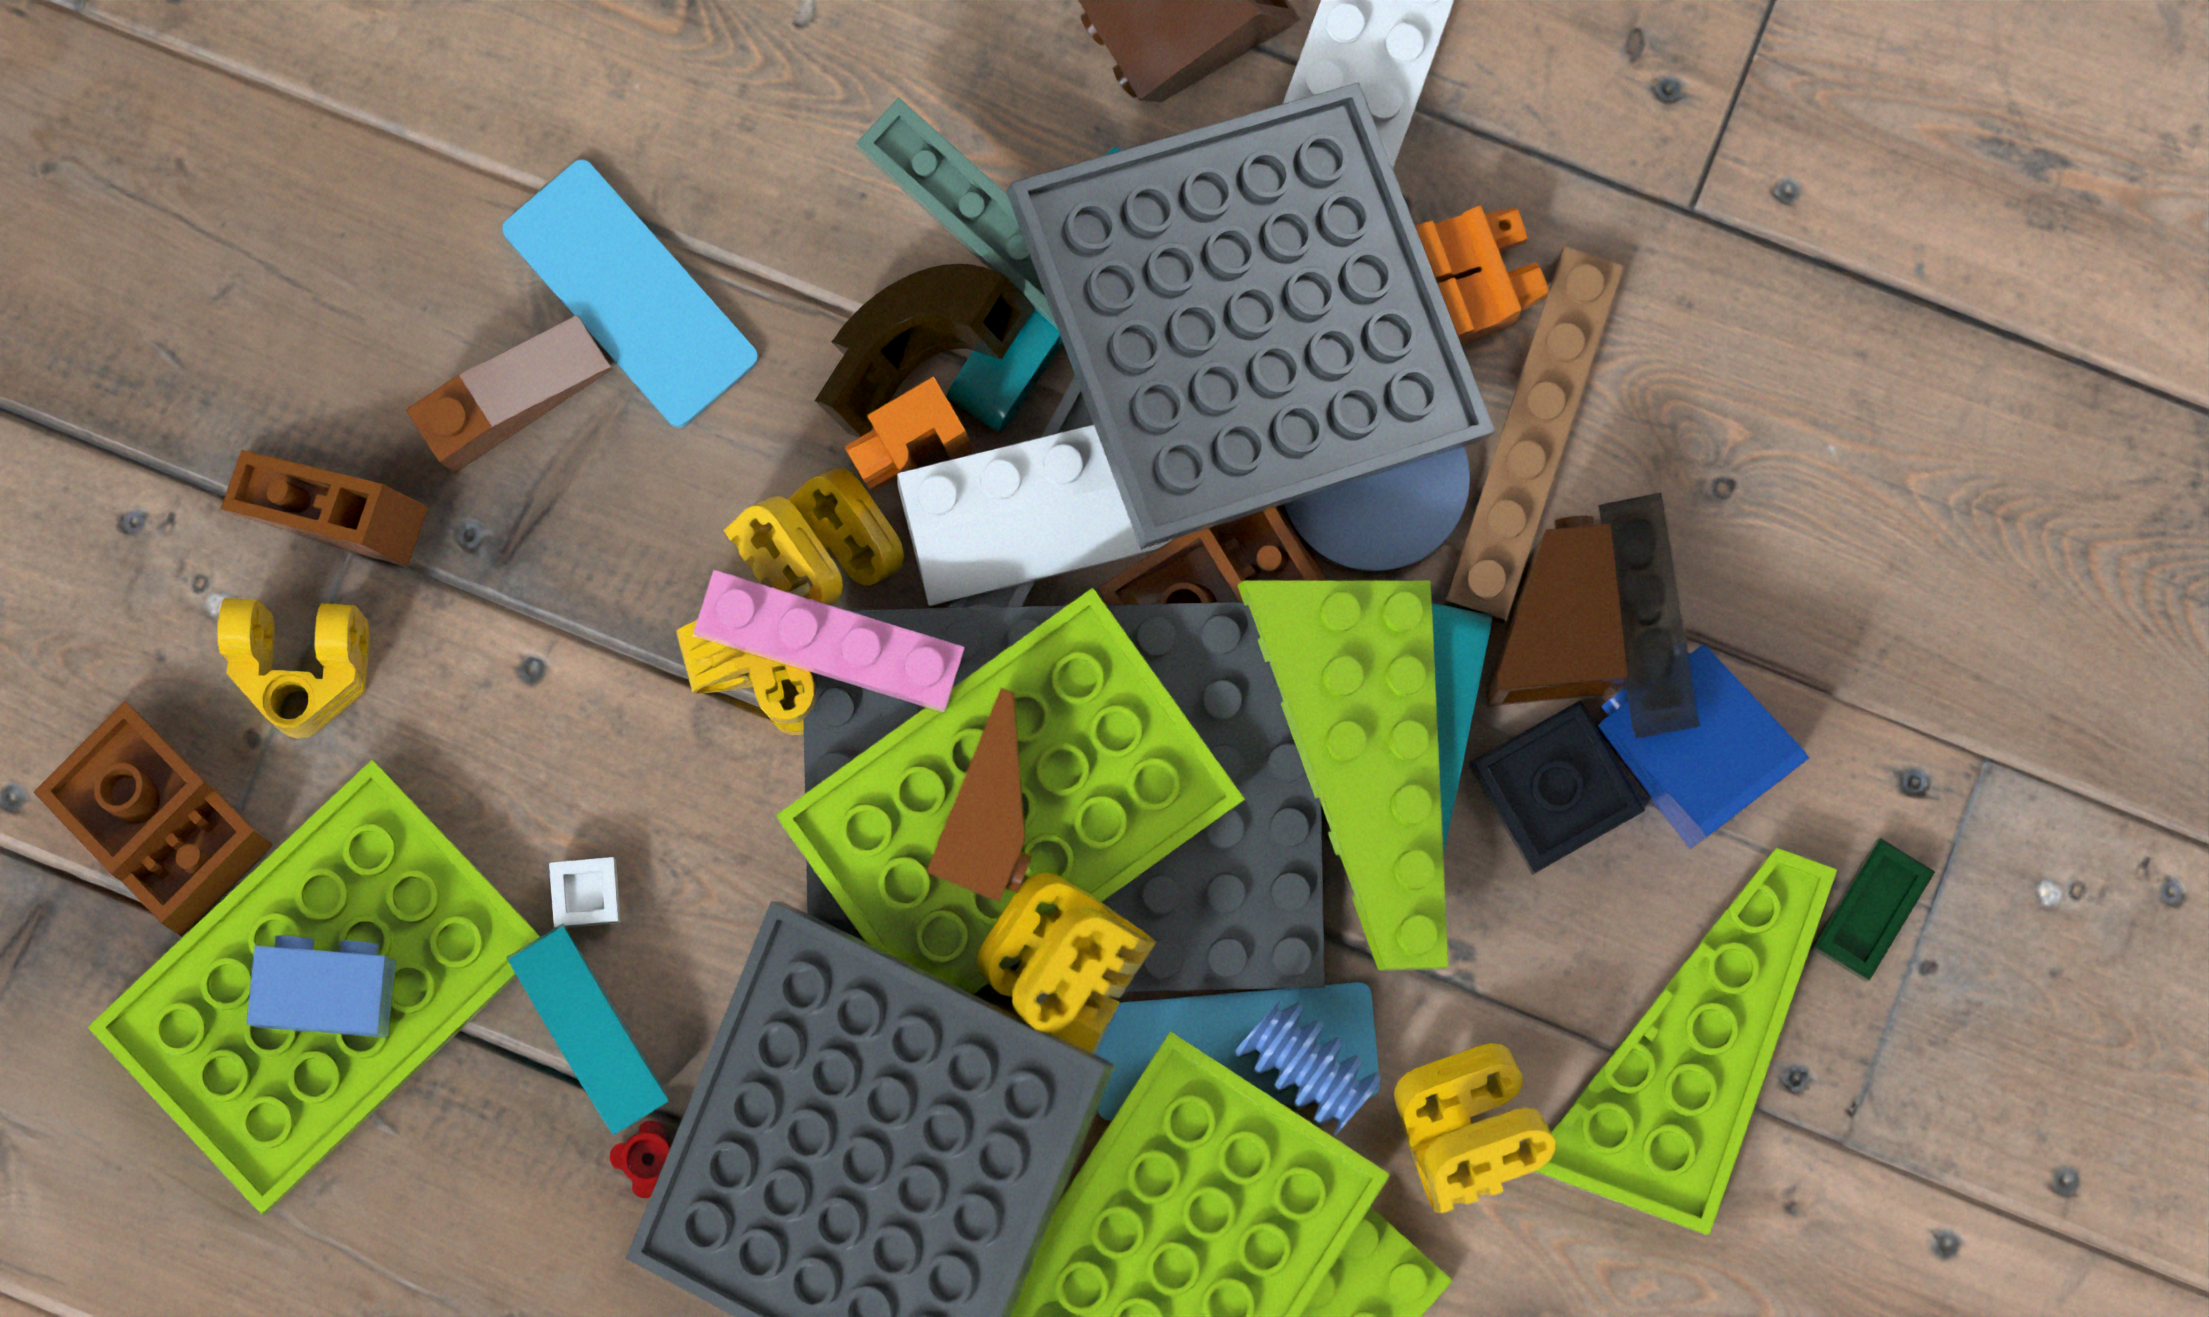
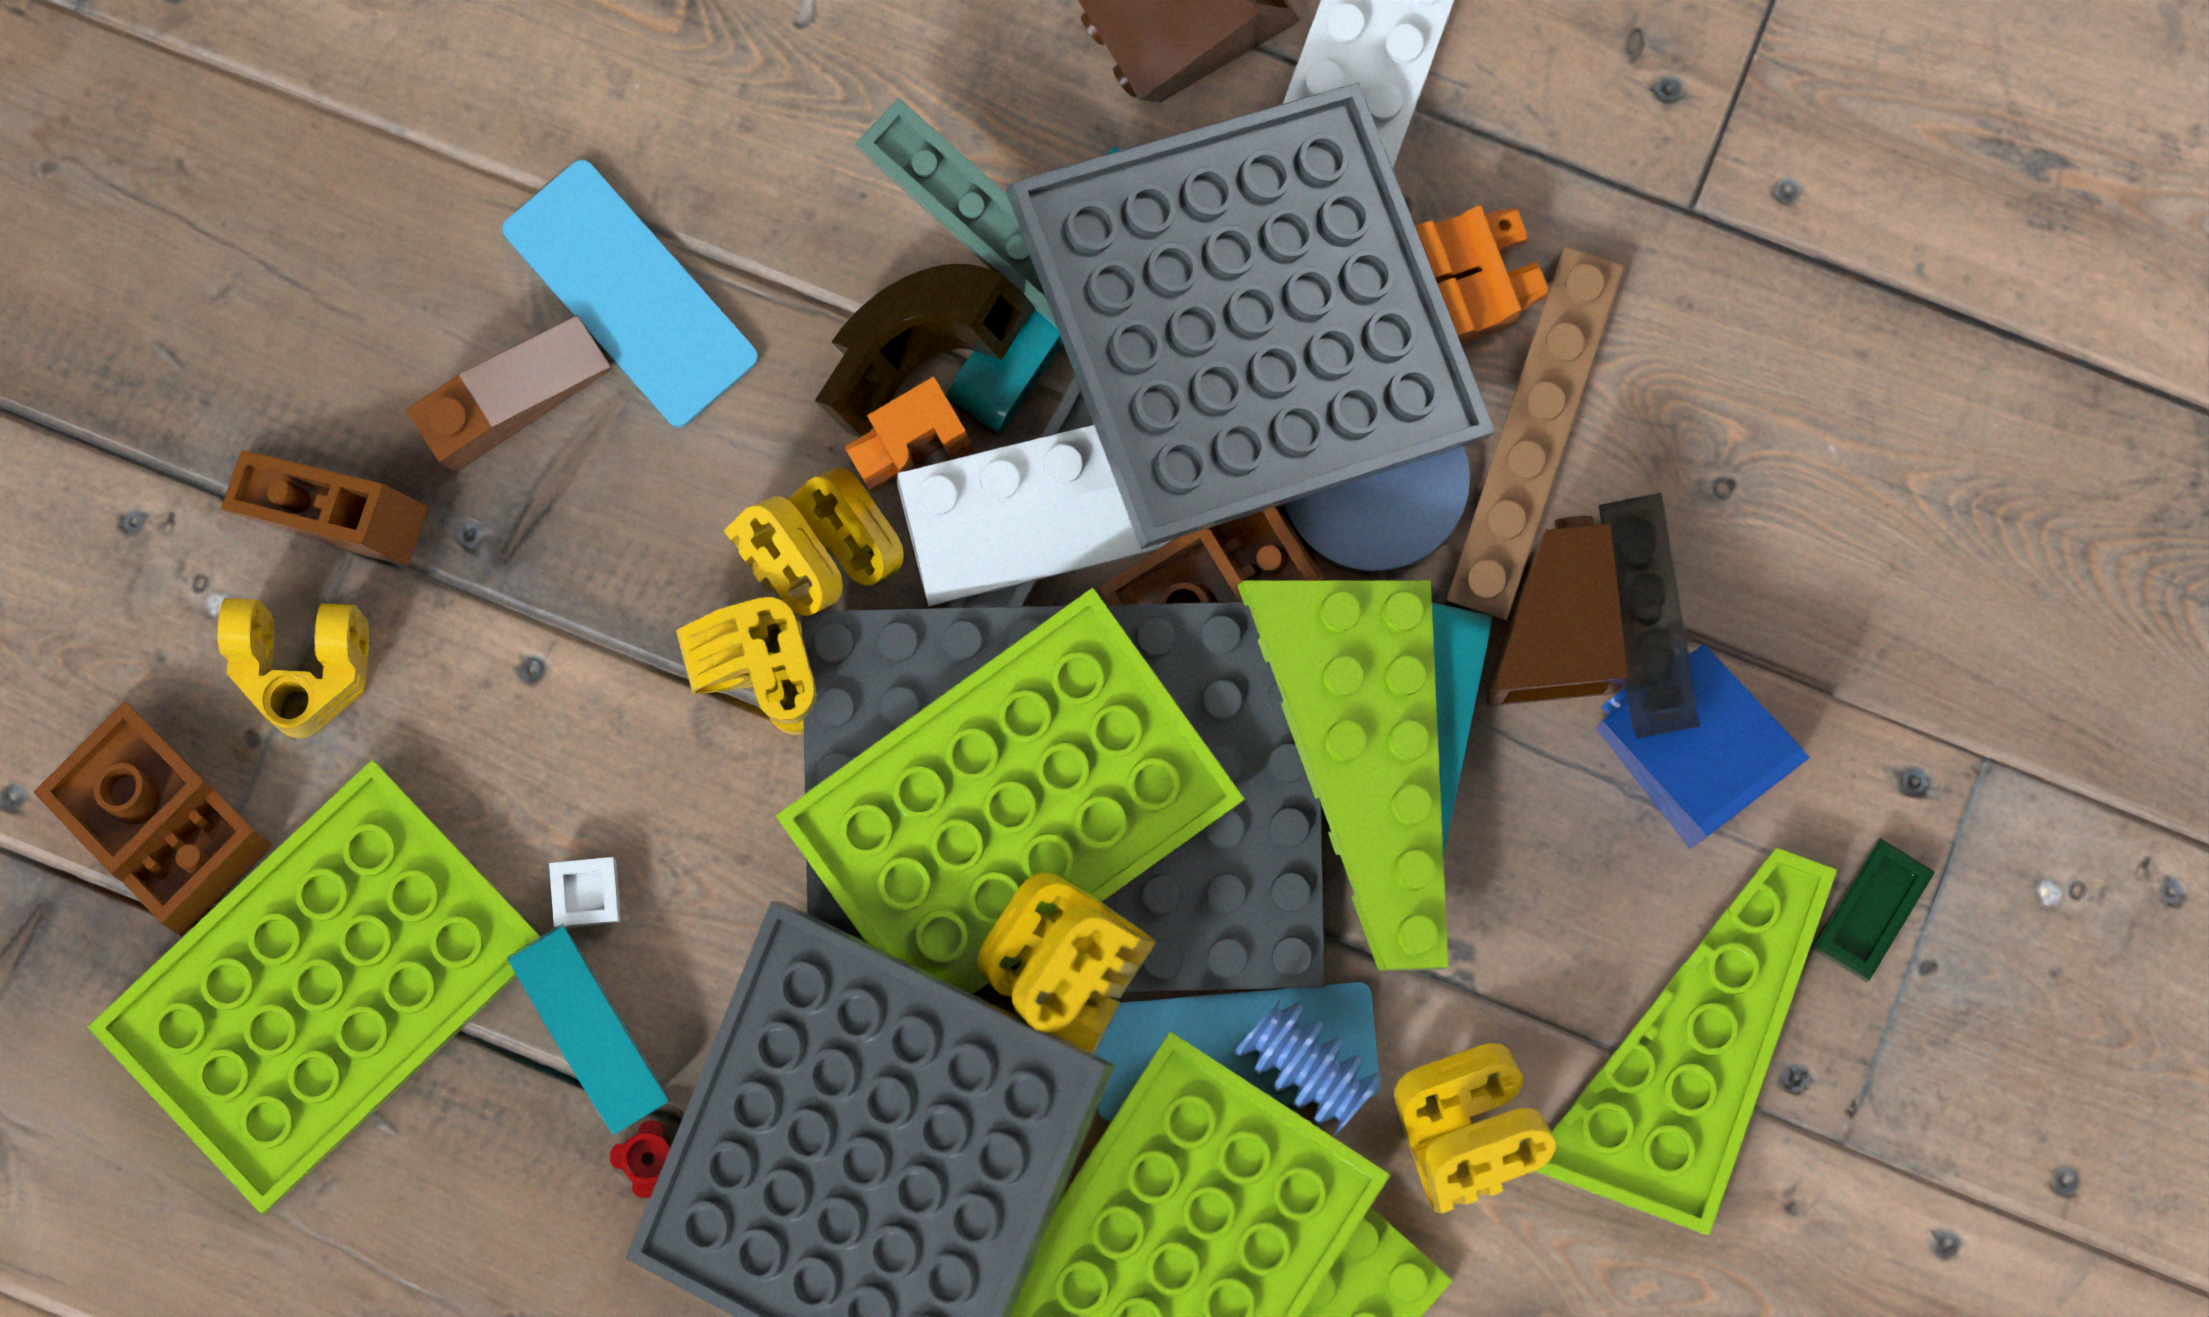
medium blue brick [247,936,396,1038] -> none
bright pink plate [694,570,964,713] -> none
dark orange slope [926,687,1032,902] -> none
black tile [1468,700,1645,875] -> none

